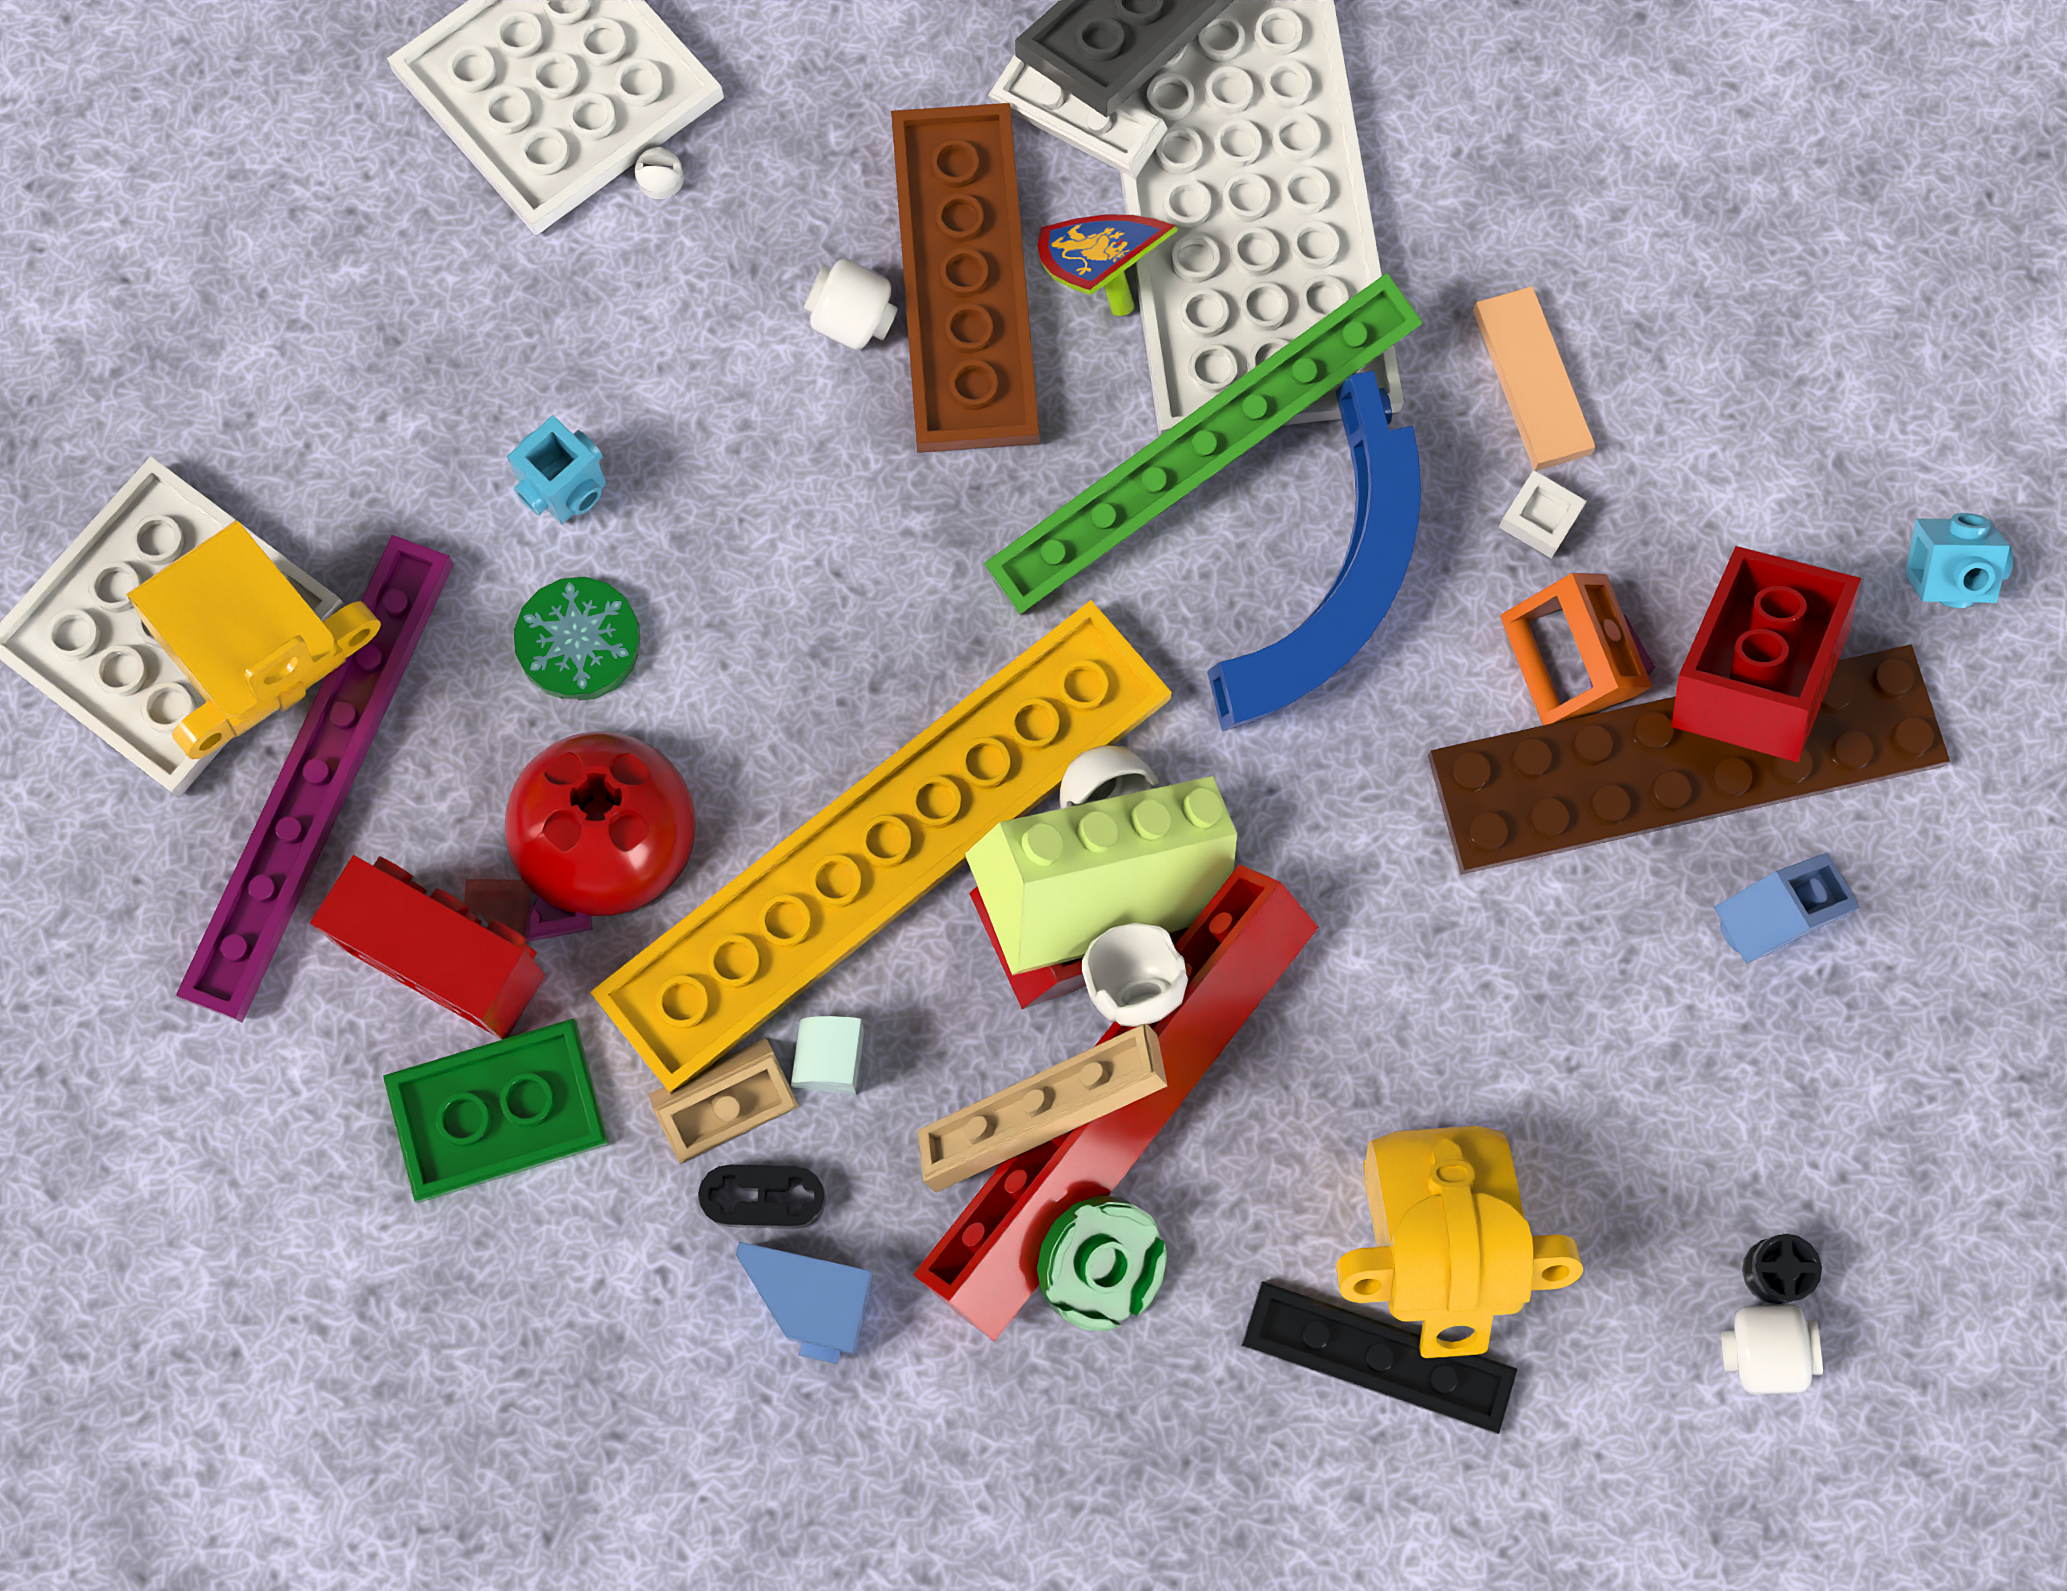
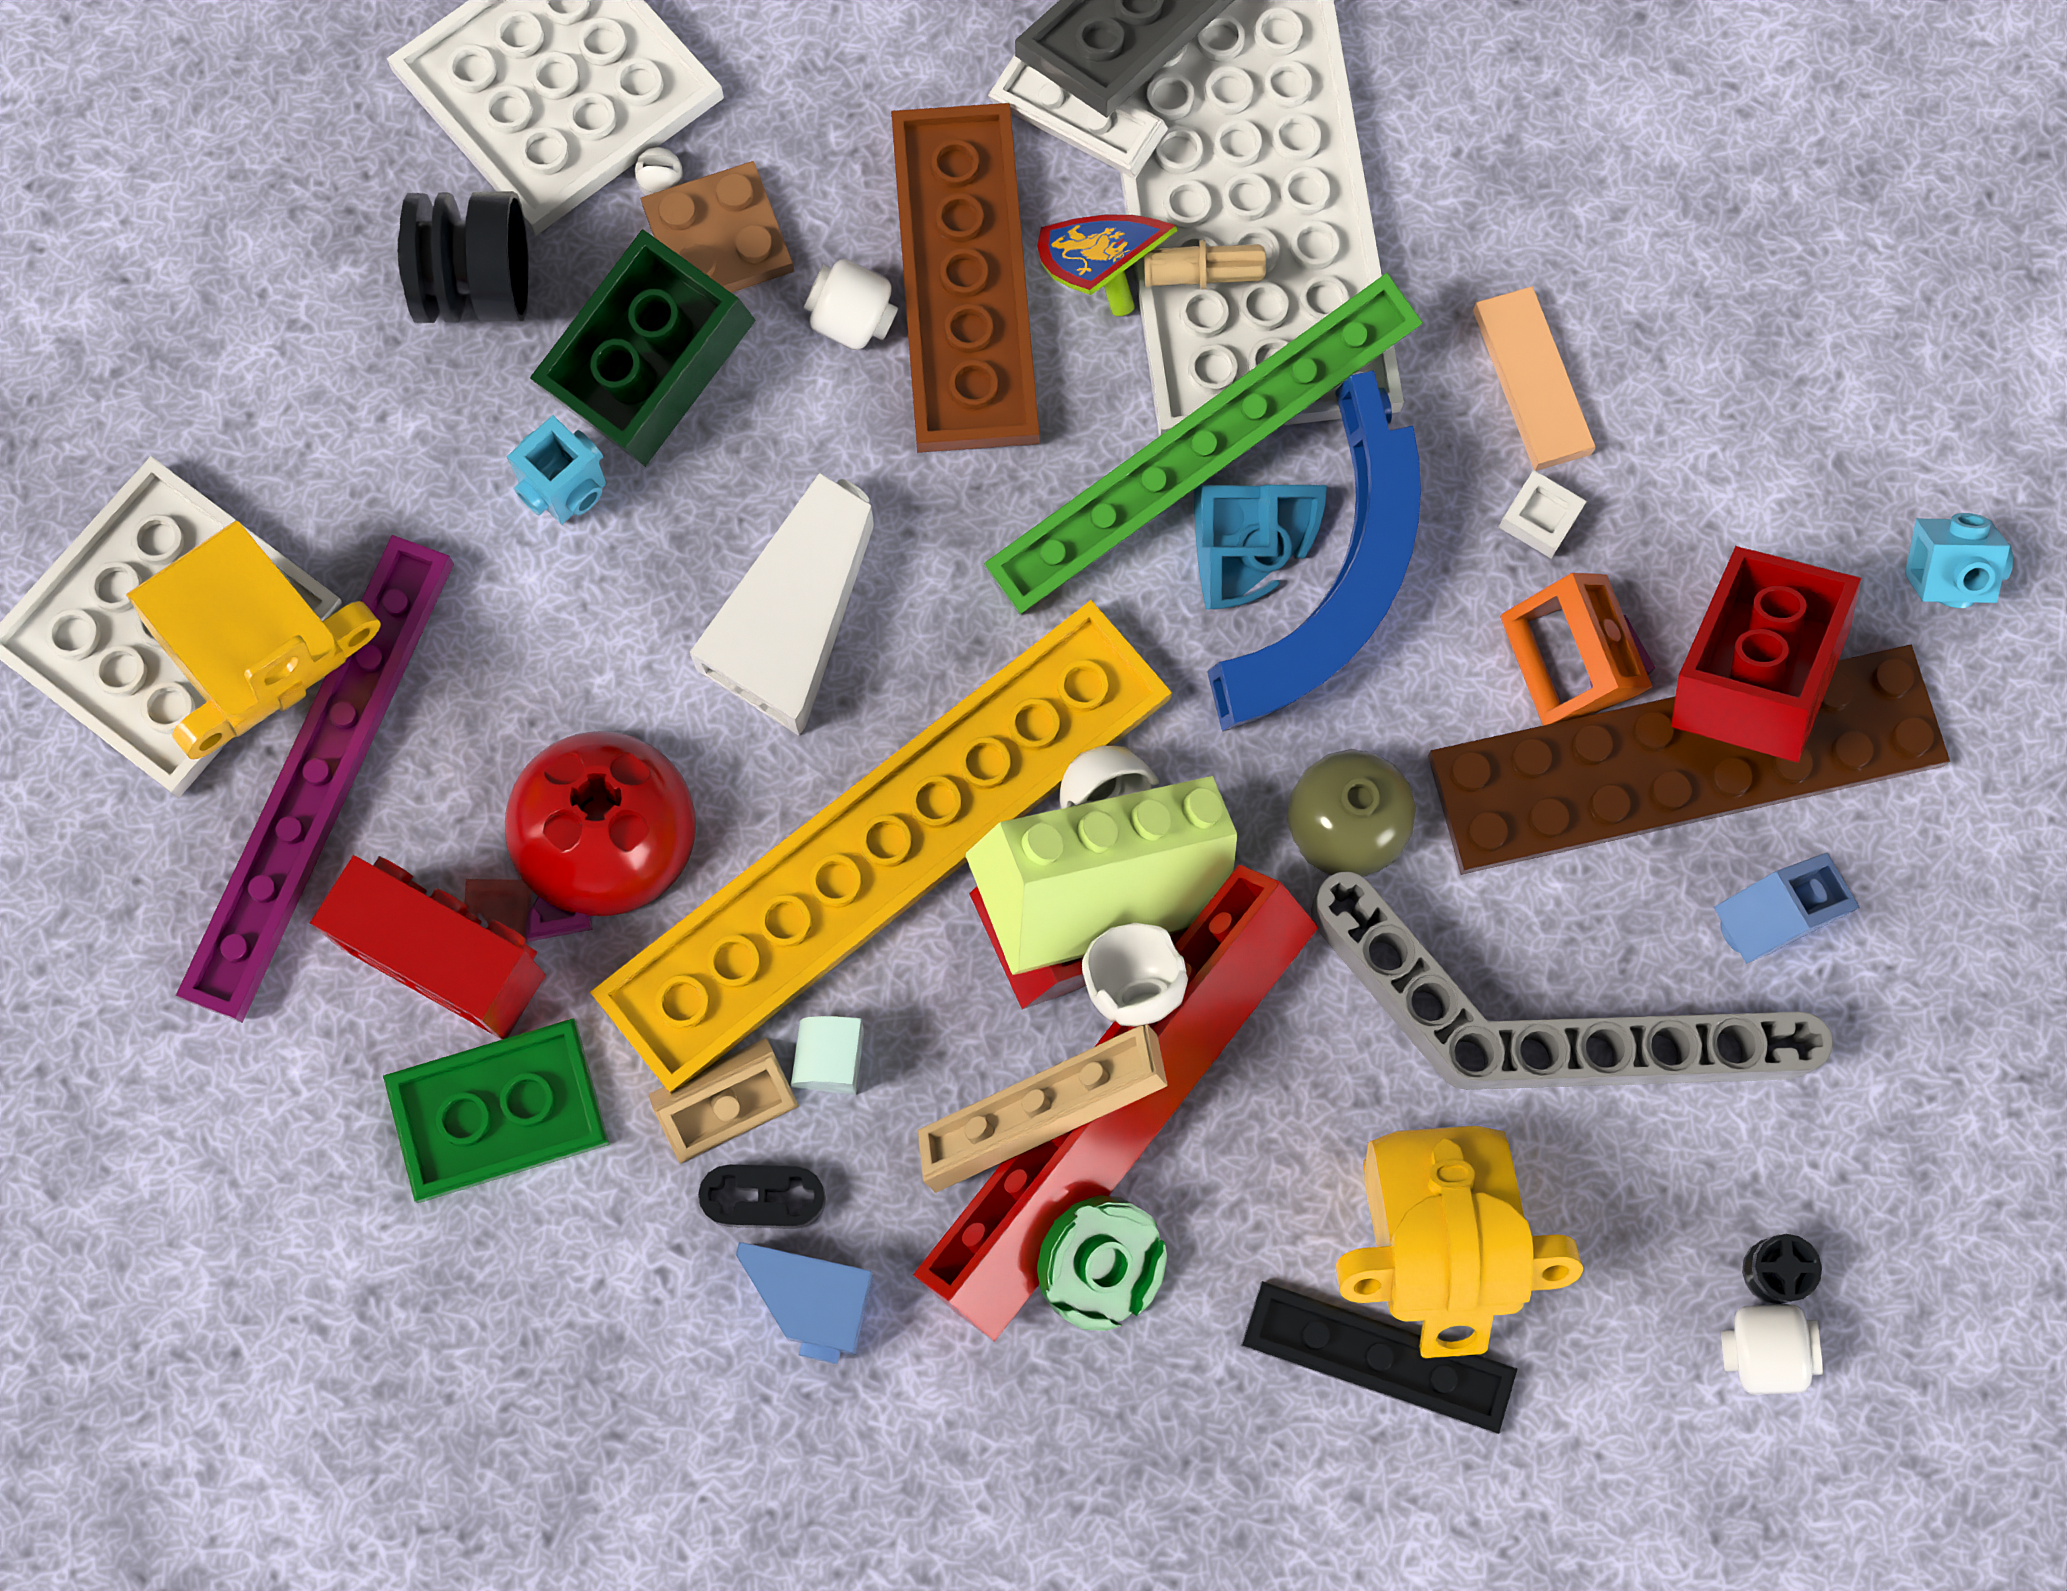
green tile [514,577,641,701] -> none
none -> black wheel [397,191,529,324]
none -> dark green brick [530,229,756,467]
none -> medium nougat plate [640,161,794,293]
none -> white slope [690,473,874,735]
none -> tan axle [1144,240,1266,290]
none -> dark azure brick [1194,485,1327,610]
none -> olive cylinder [1287,749,1416,877]
none -> light grey beam [1311,872,1833,1090]

